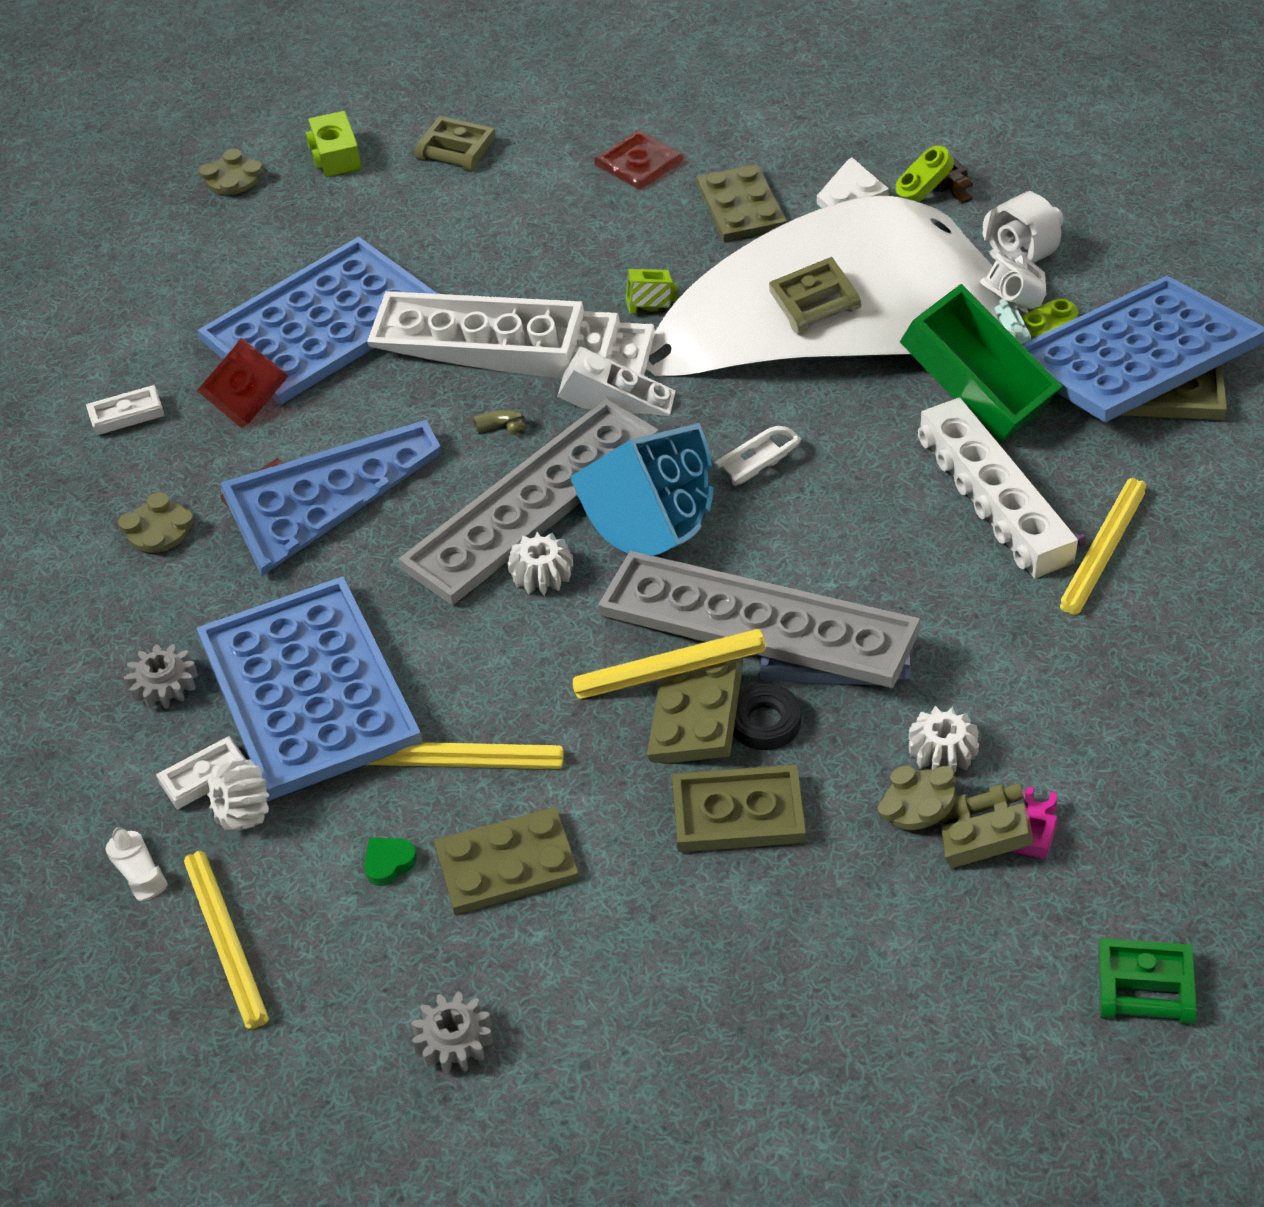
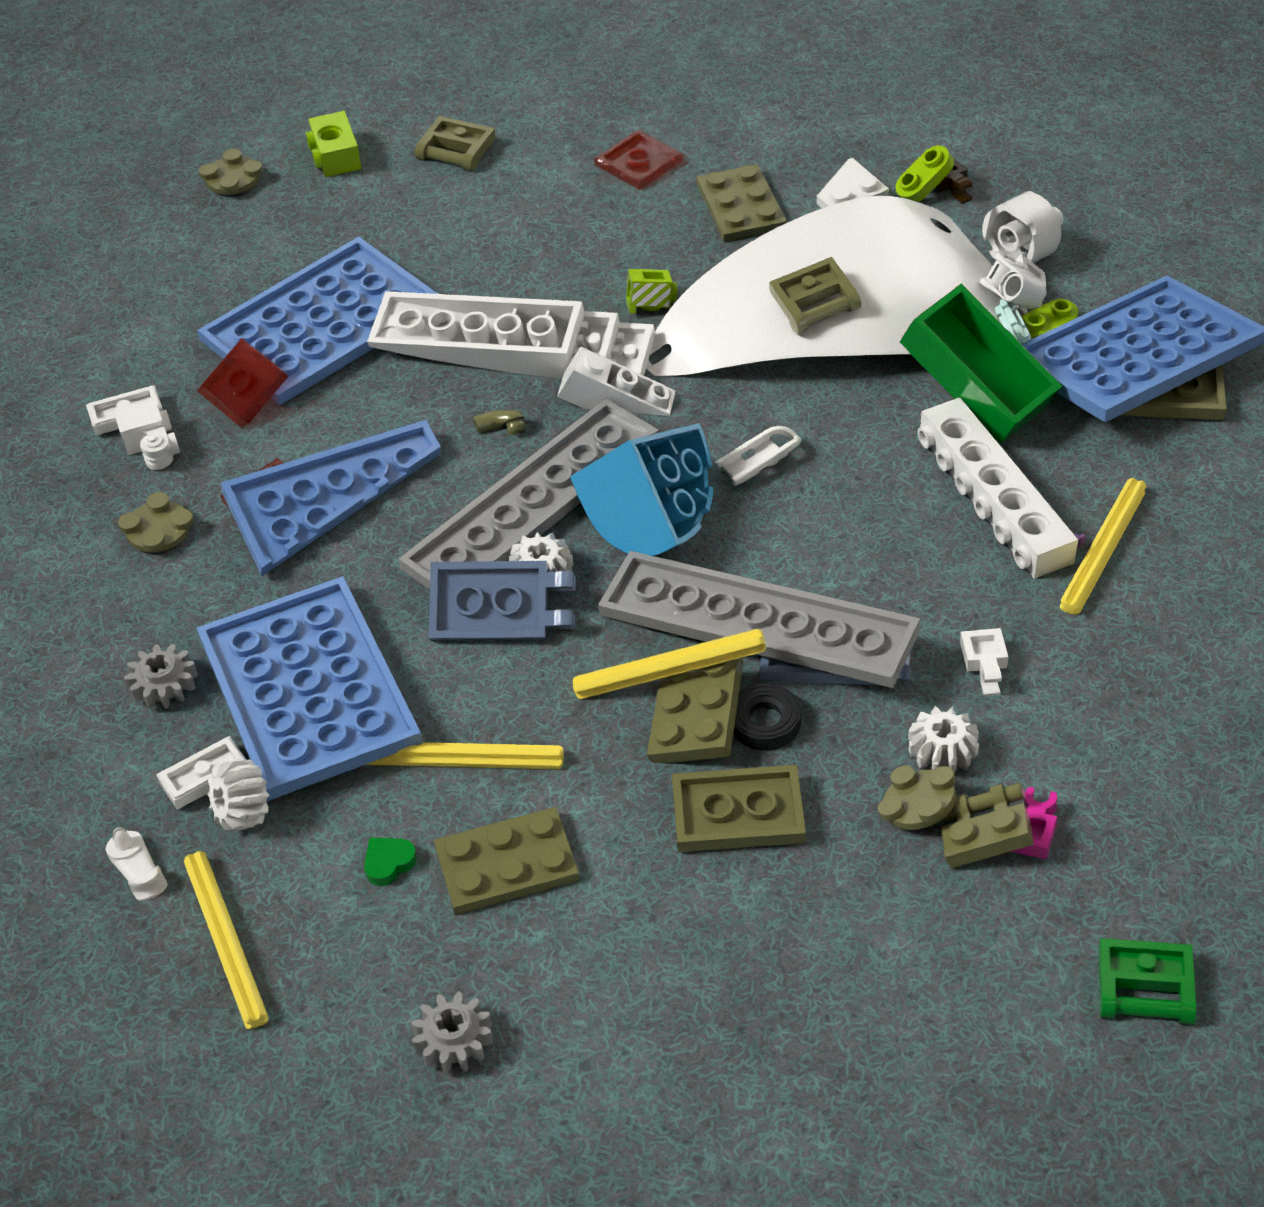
none -> white brick [113,398,180,470]
none -> sand blue tile [429,561,576,640]
none -> white plate [960,628,1008,696]

